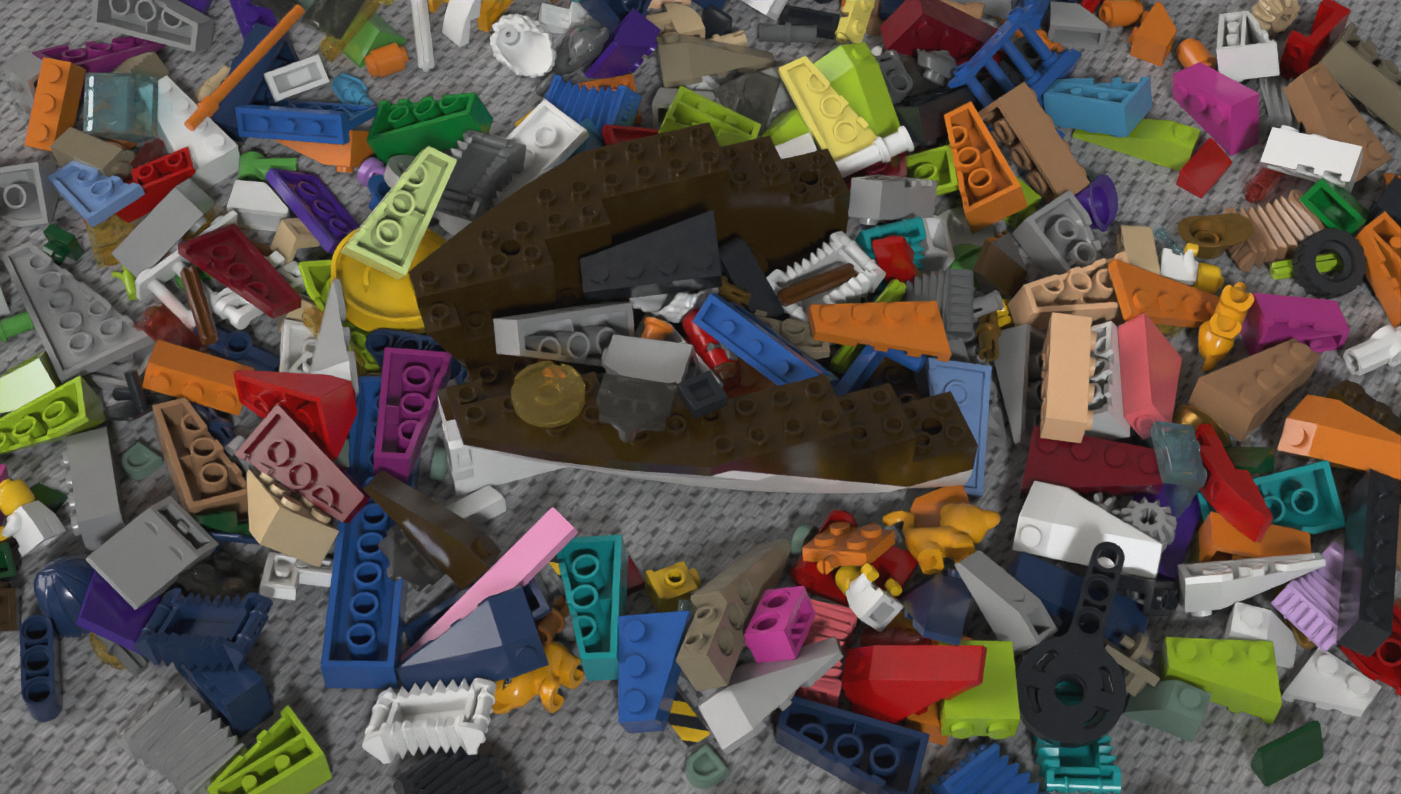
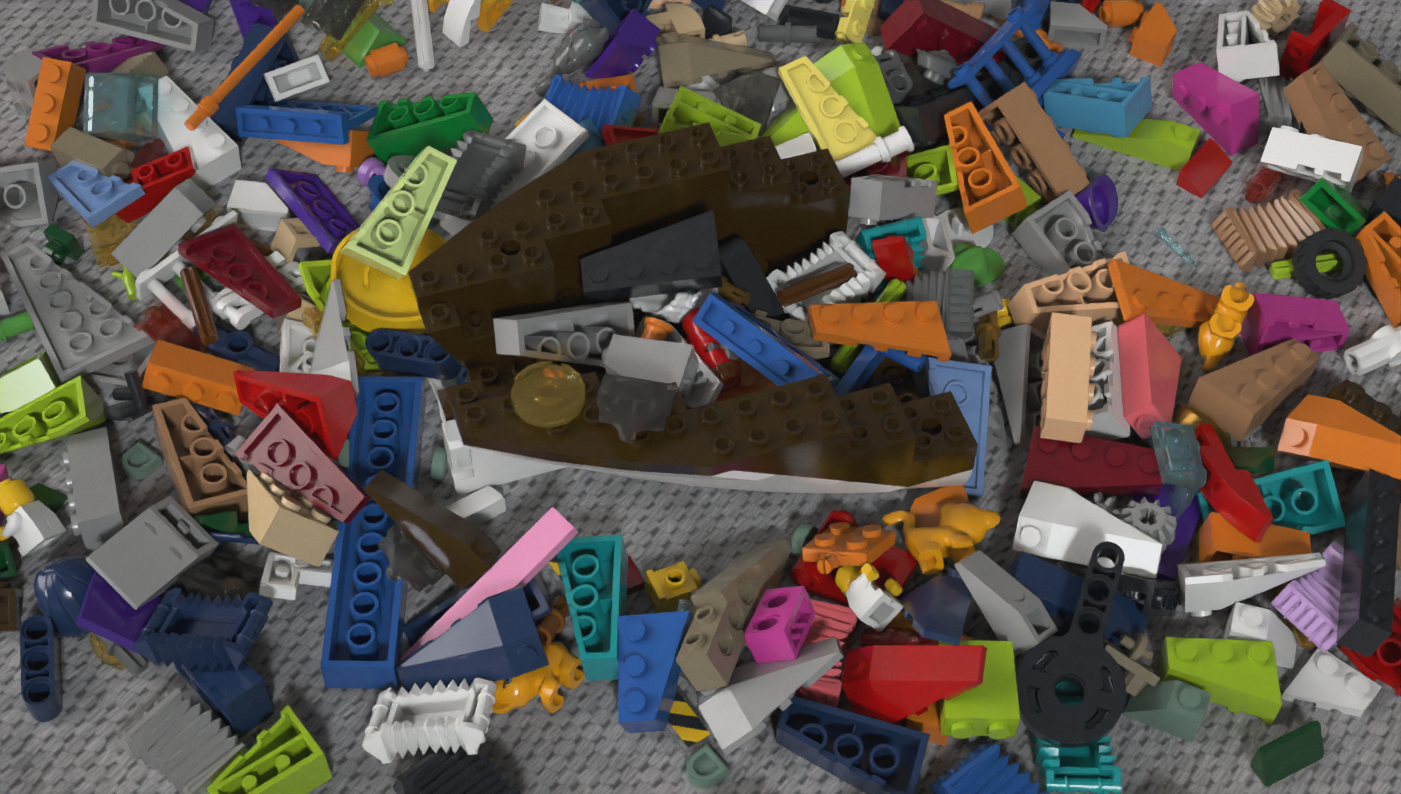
tan piece [193,65,230,105] -> none
bright green piece [237,151,299,184] -> none
dark azure piece [331,73,378,106] -> none
magenta wedge [373,347,452,483] -> none
white piece [490,14,557,78] -> none
black plate [677,370,728,419] -> none
dark brown wedge [973,230,1031,300] -> none
tan beam [1116,225,1160,275] -> none
piece [1158,243,1224,295] -> none
orange brick [1176,38,1217,70] -> none
pearl gold piece [1177,213,1254,260] -> none

